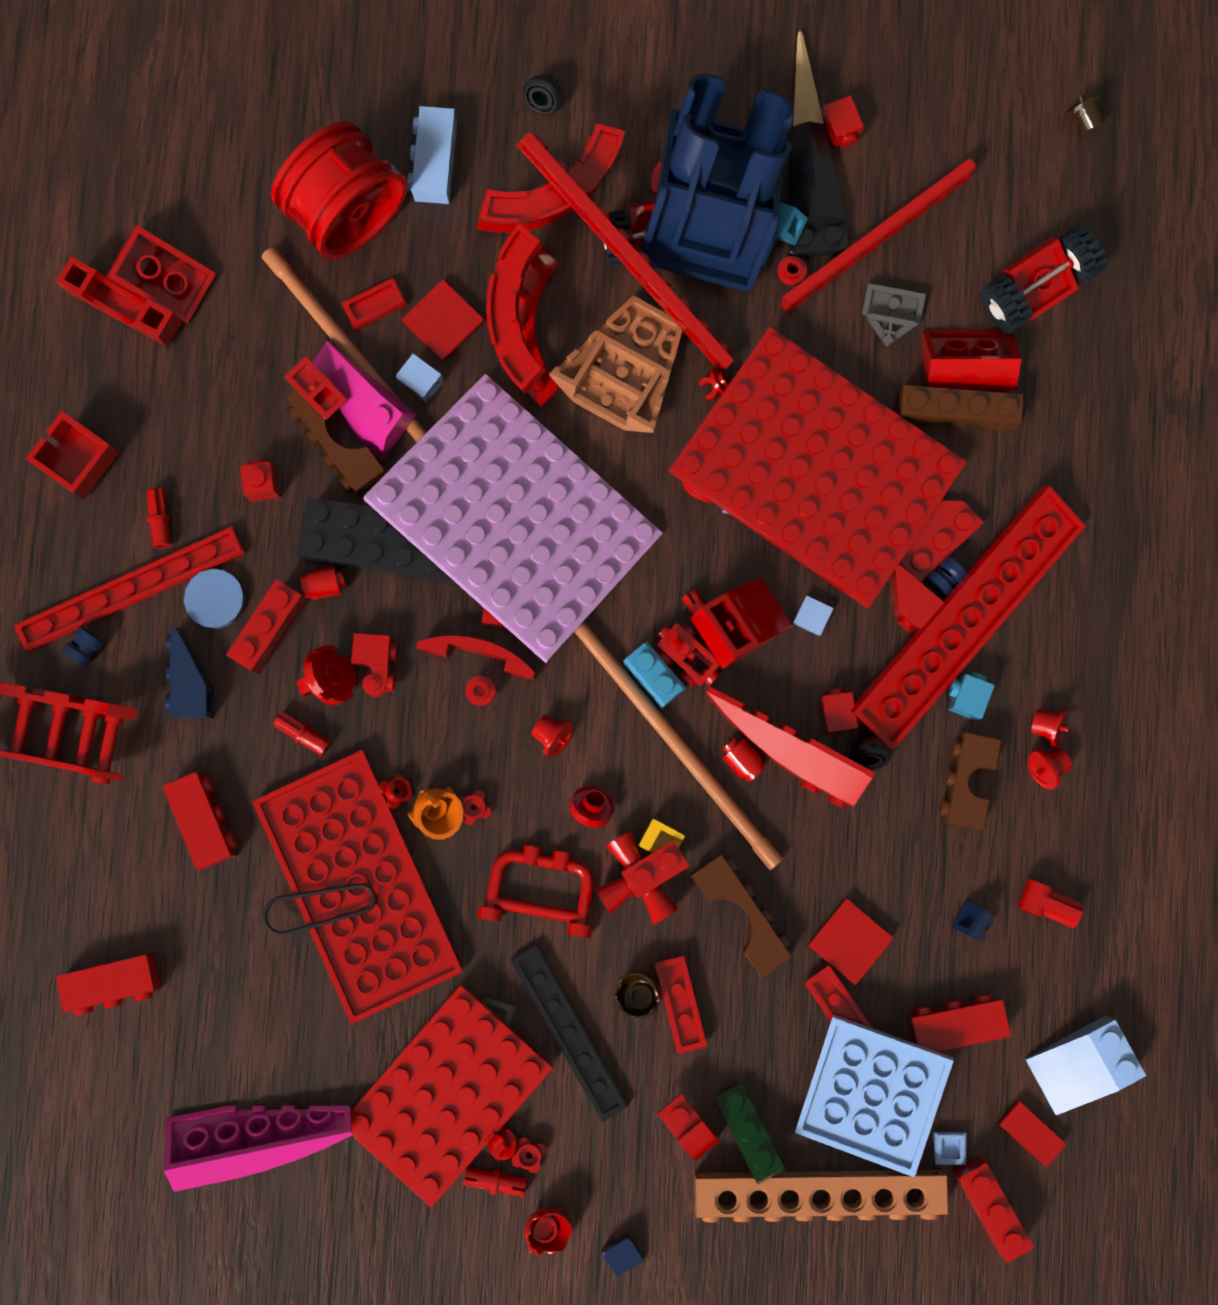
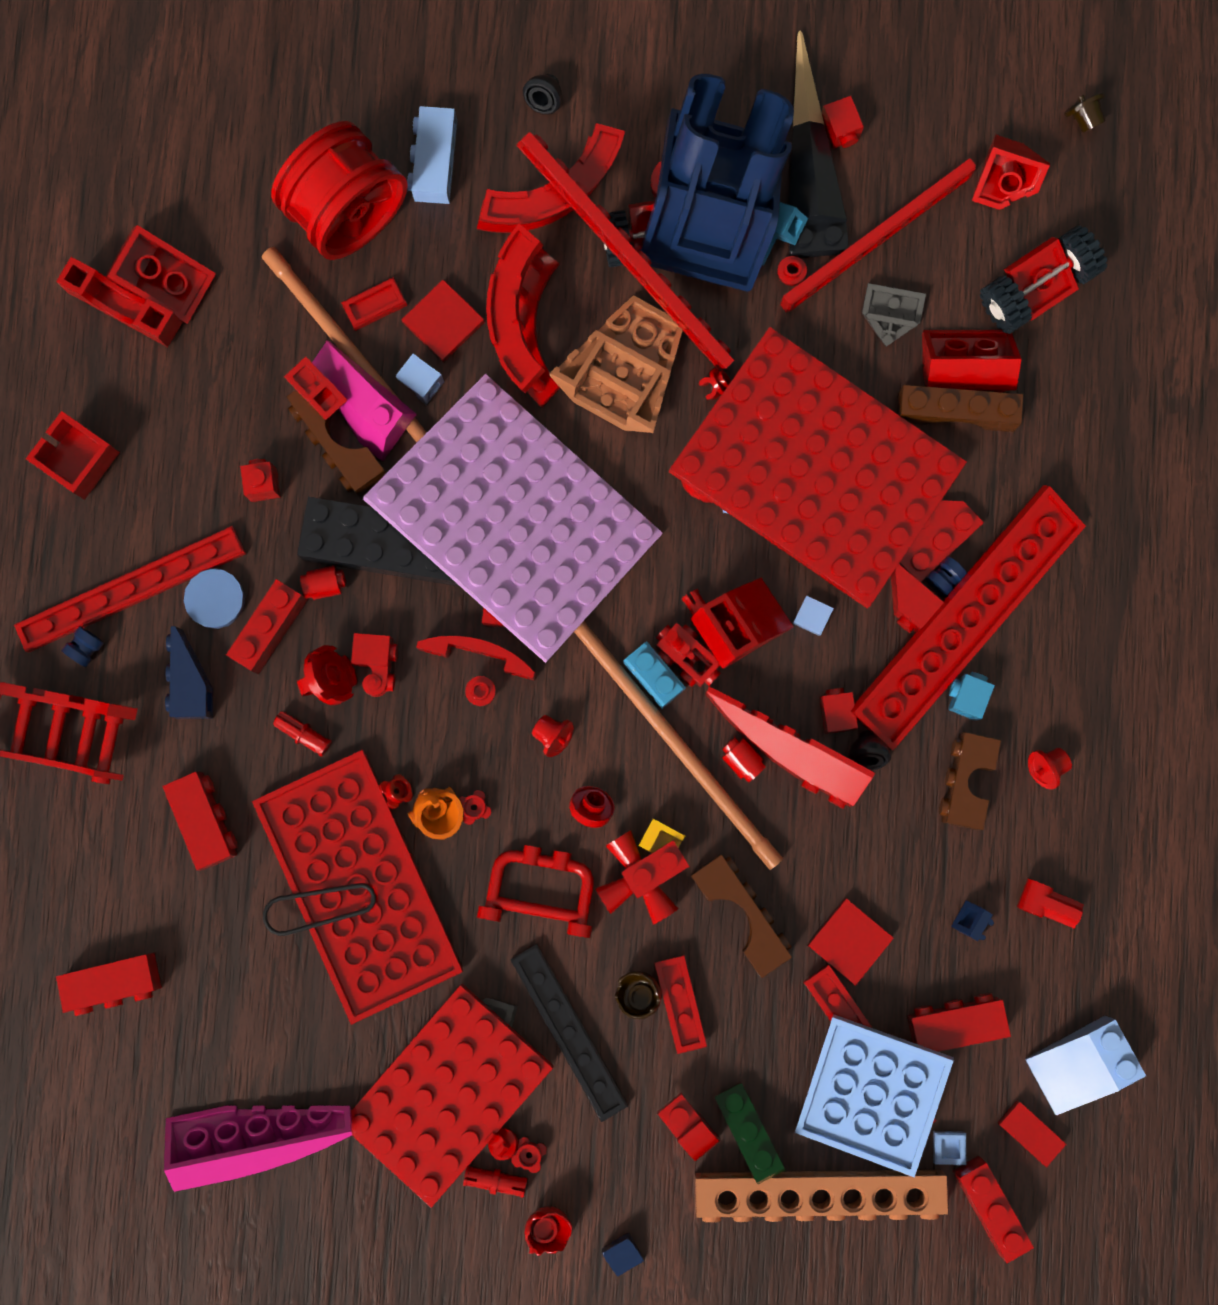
red axle [146,488,172,548] -> none
red piece [1031,706,1069,748] -> none
none -> red slope [972,134,1050,210]

